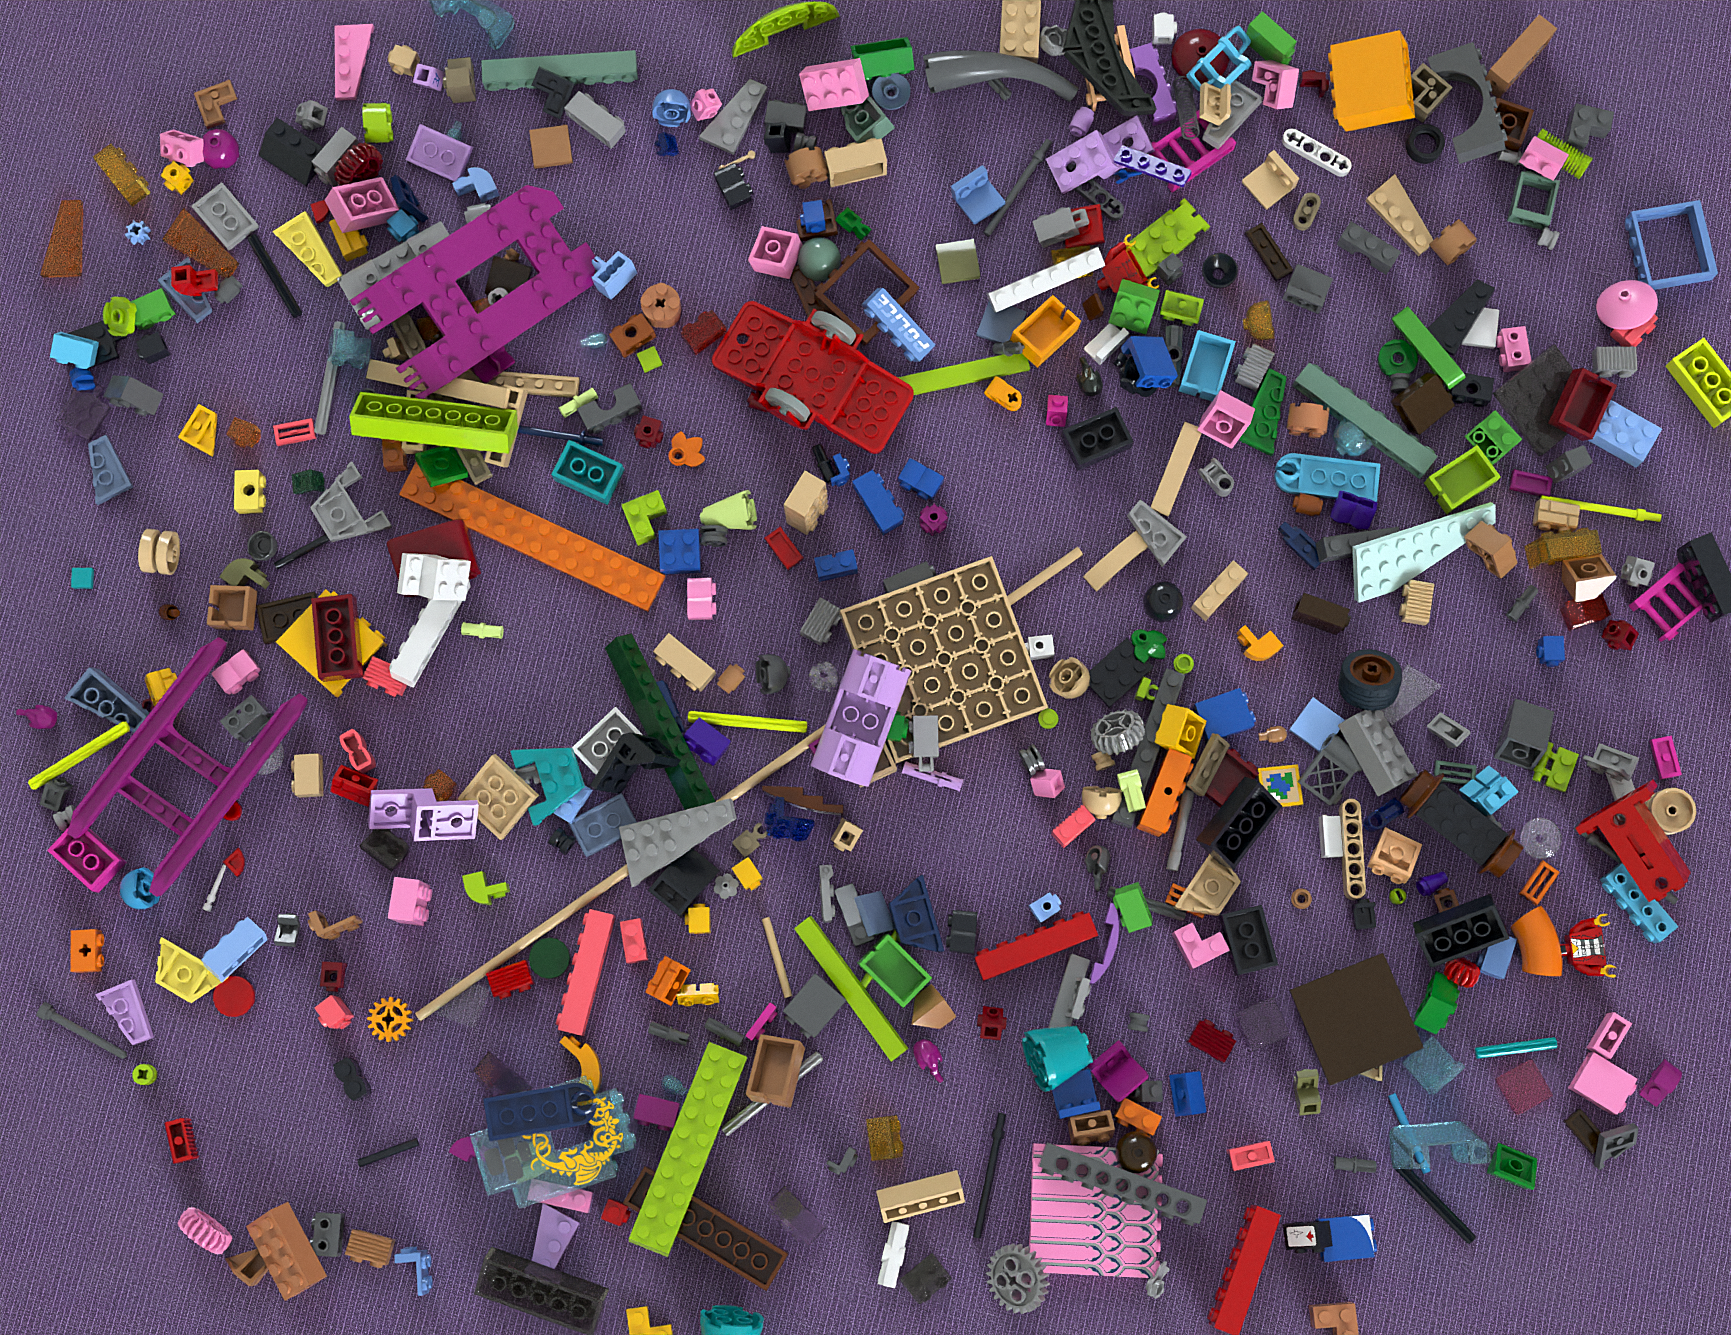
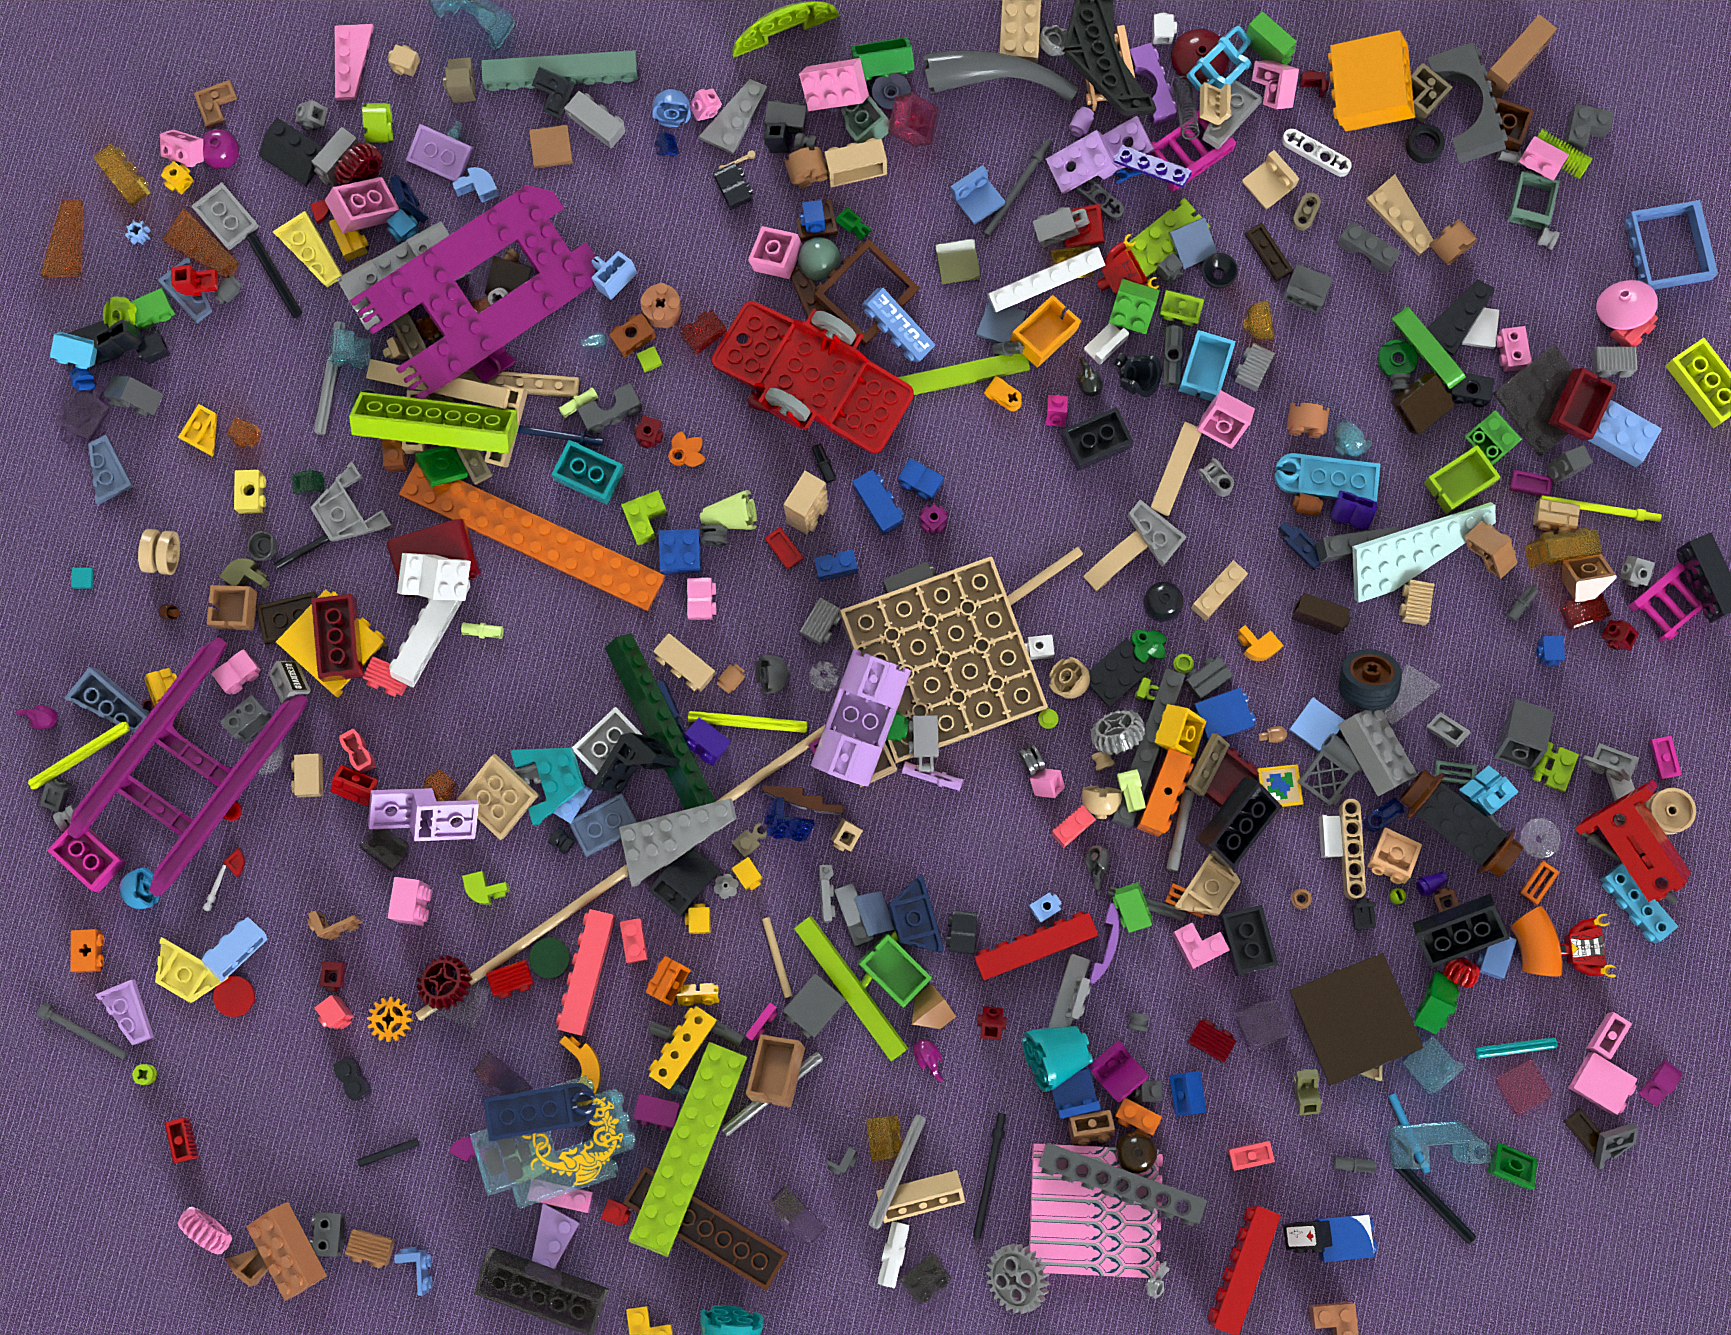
coral tile [273,418,317,446] -> none
dark grey bracket [274,913,301,947] -> none
lavender brick [413,63,445,91] -> none
light grey brick [464,203,492,223] -> none
blue bracket [830,453,850,487] -> none
dark grey axle [988,79,1012,101] -> none
reddish brown slope [1082,293,1104,321] -> none
blue panel [1121,336,1178,388] -> none
green wing [1239,368,1287,456] -> none
sand green brick [1292,363,1438,479] -> none
none -> black brick [93,320,142,359]
none -> light grey panel [269,661,311,704]
none -> dark red gear [416,955,473,1011]
none -> yellow brick [648,1006,718,1090]
none -> light grey axle [869,1114,926,1229]
none -> clear pink brick [888,92,938,148]
none -> sand blue tile [1168,217,1217,269]
none -> dark grey brick [1185,656,1233,701]

